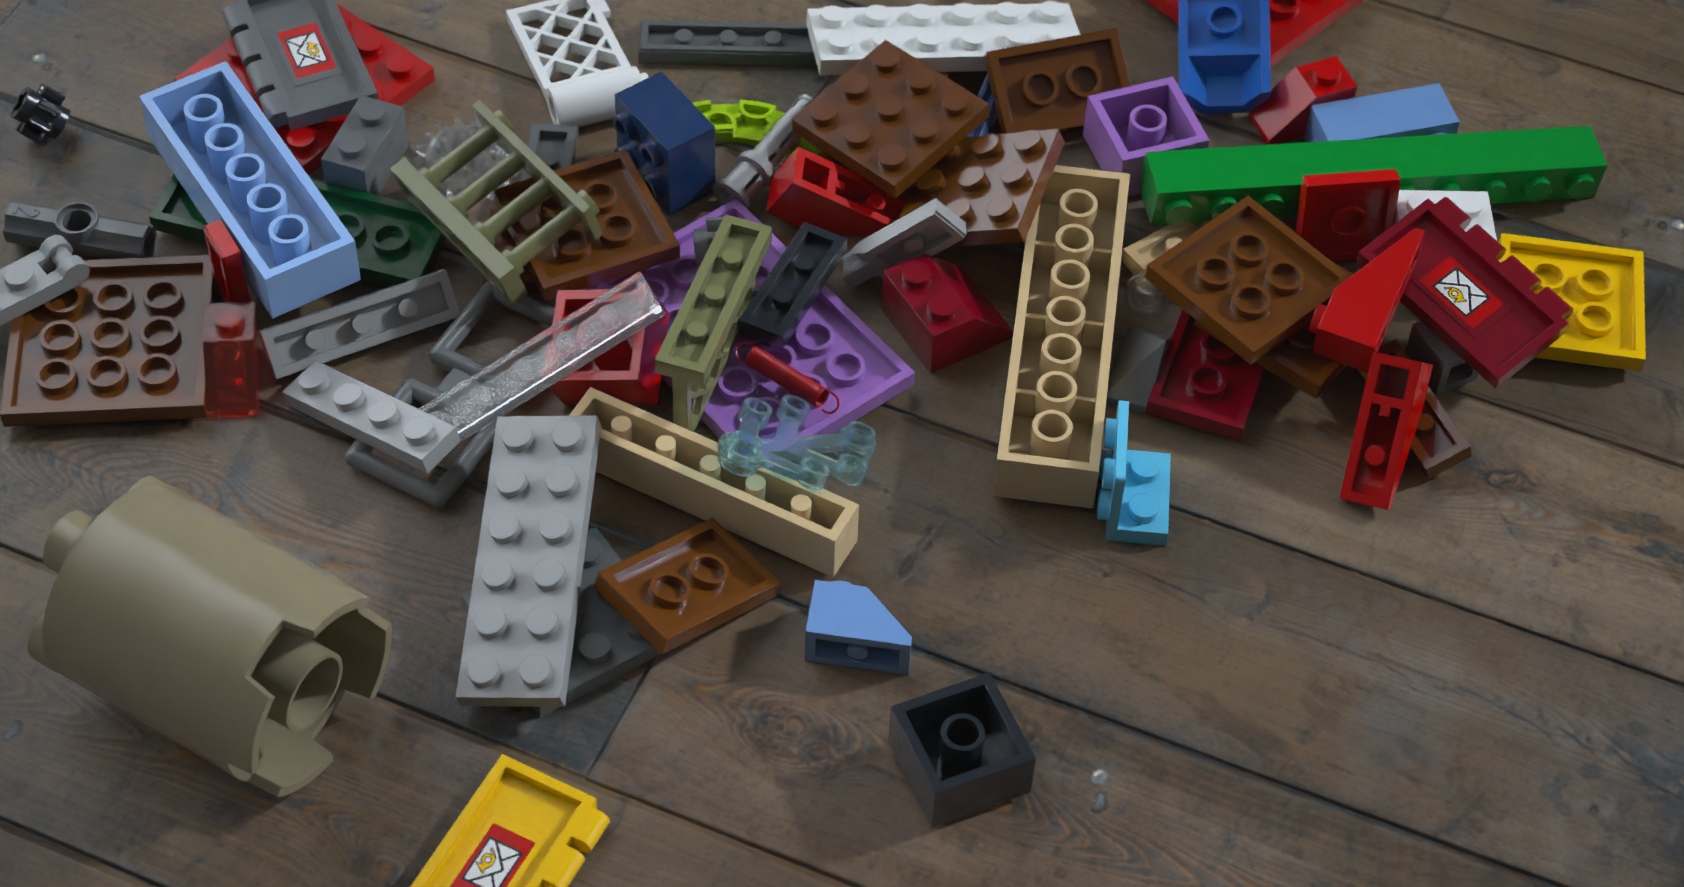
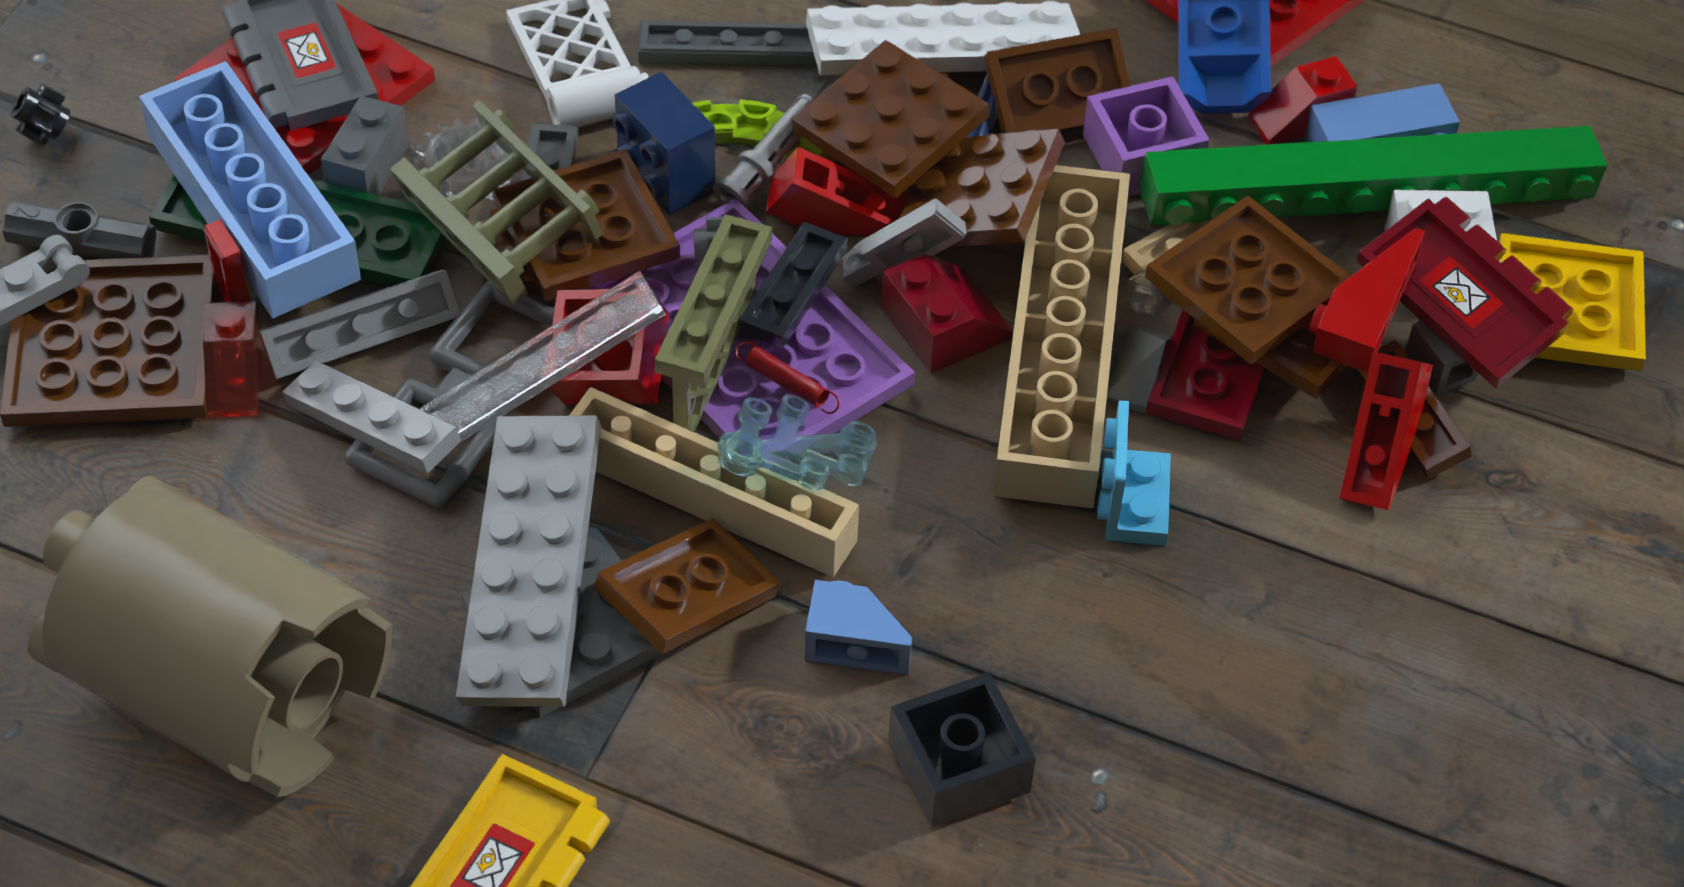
red plate [1296,169,1401,261] -> none

